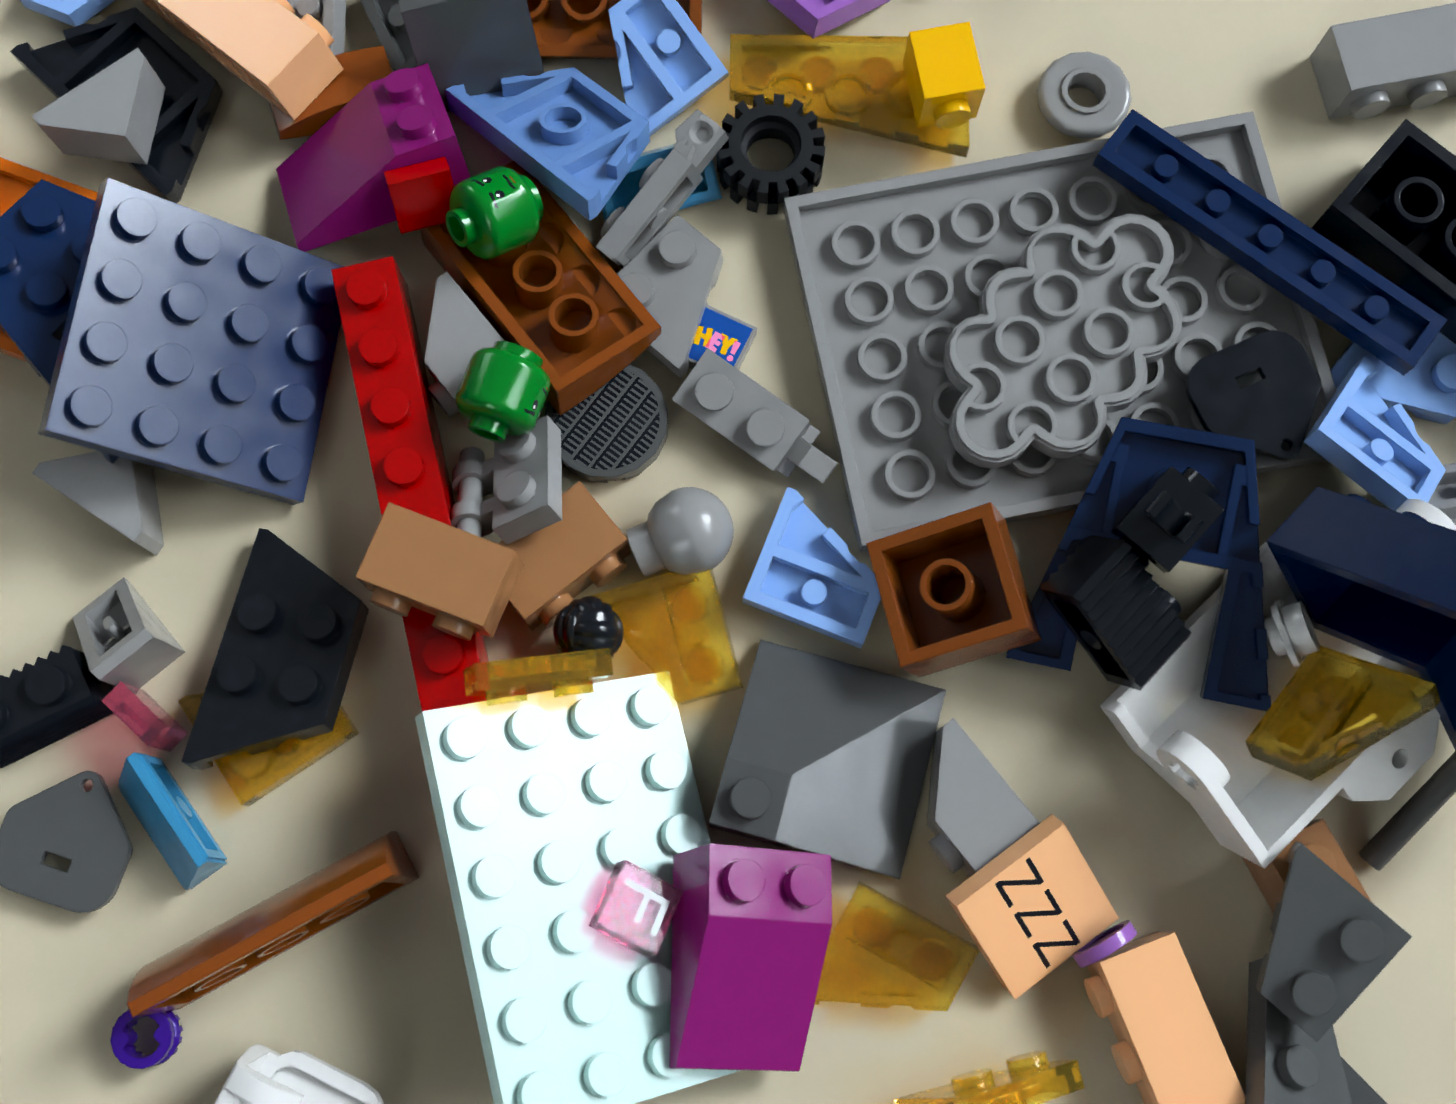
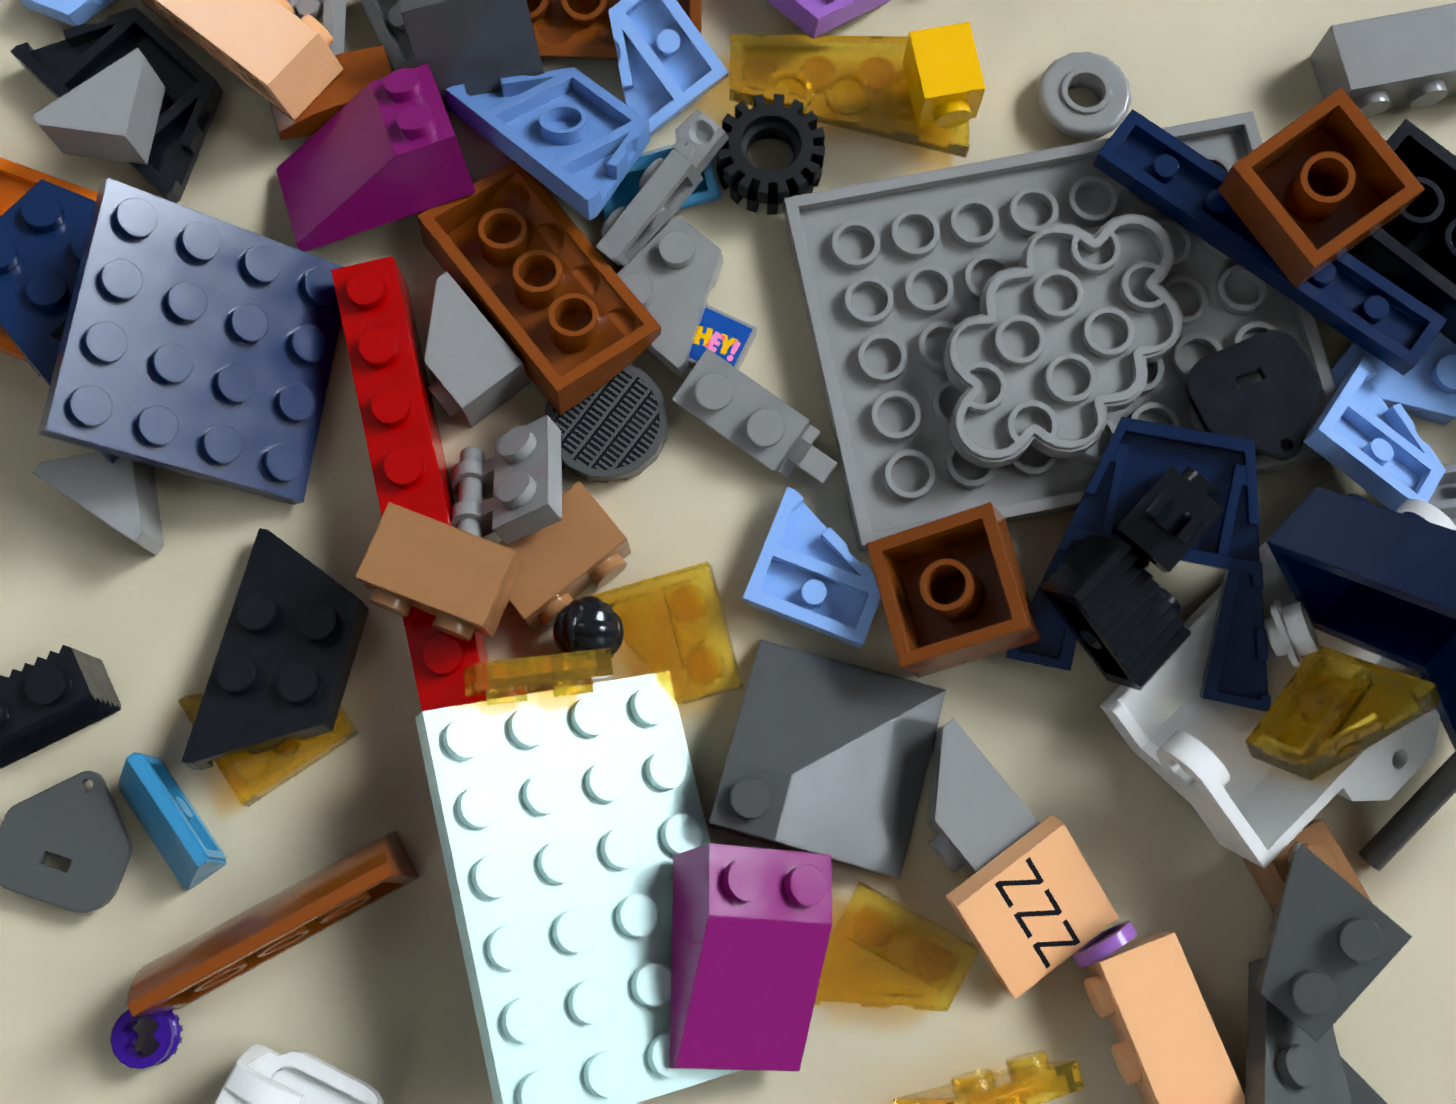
light grey slope [72,577,185,693] -> none
clear pink tile [102,682,188,752] -> none
red tile [384,156,454,234] -> none
green head [445,166,543,260] -> none
green head [455,341,551,443] -> none
clear pink tile [588,859,683,957] -> none
light grey piece [626,487,734,577] -> none
none -> dark orange brick [1218,87,1425,288]

